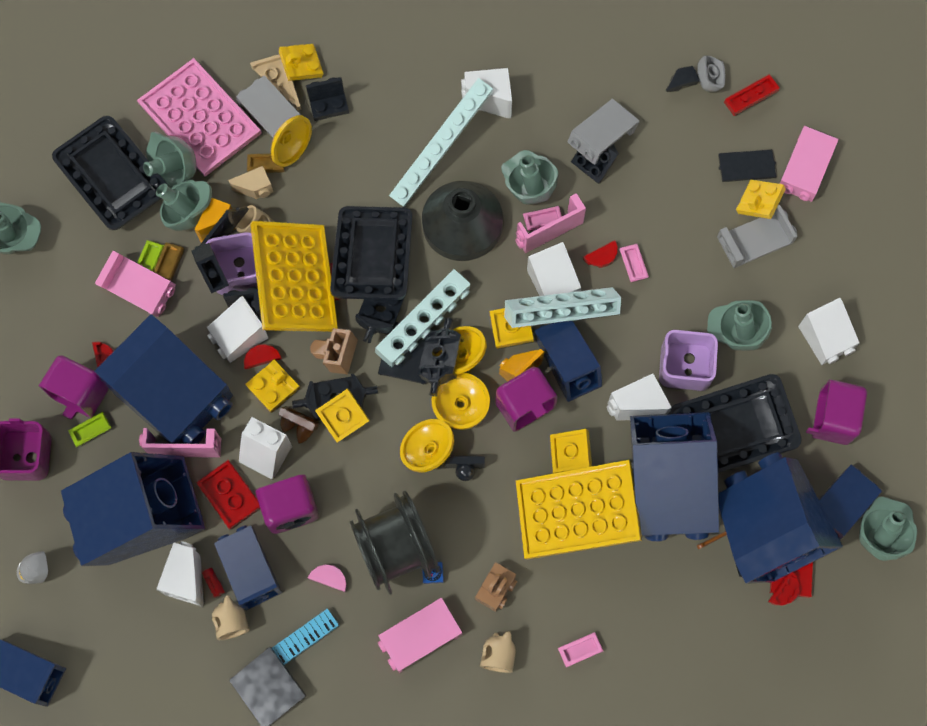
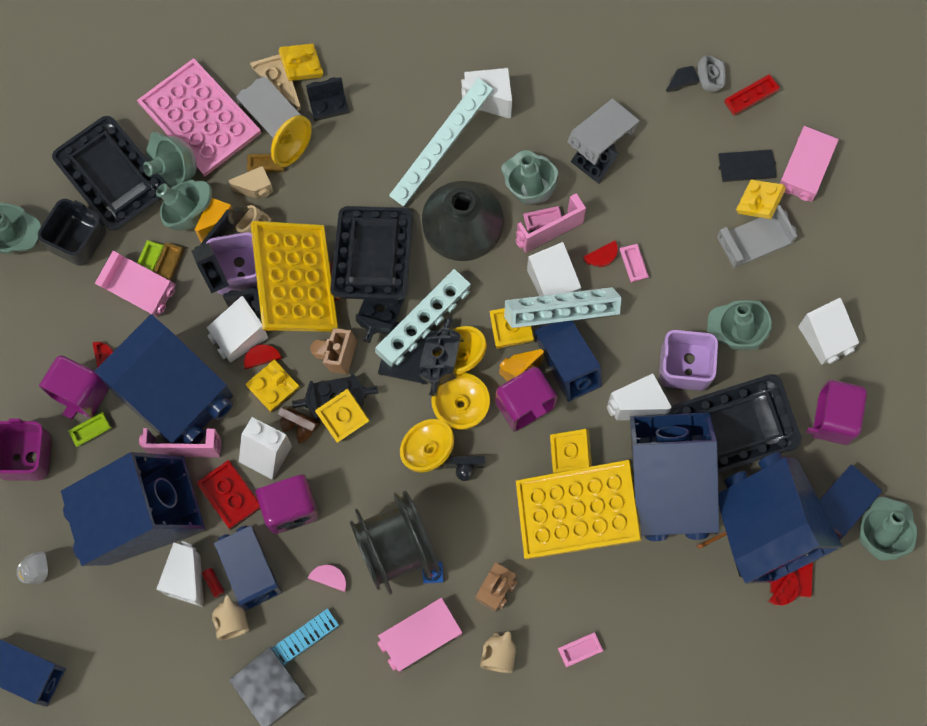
none -> black piece [38,198,107,266]

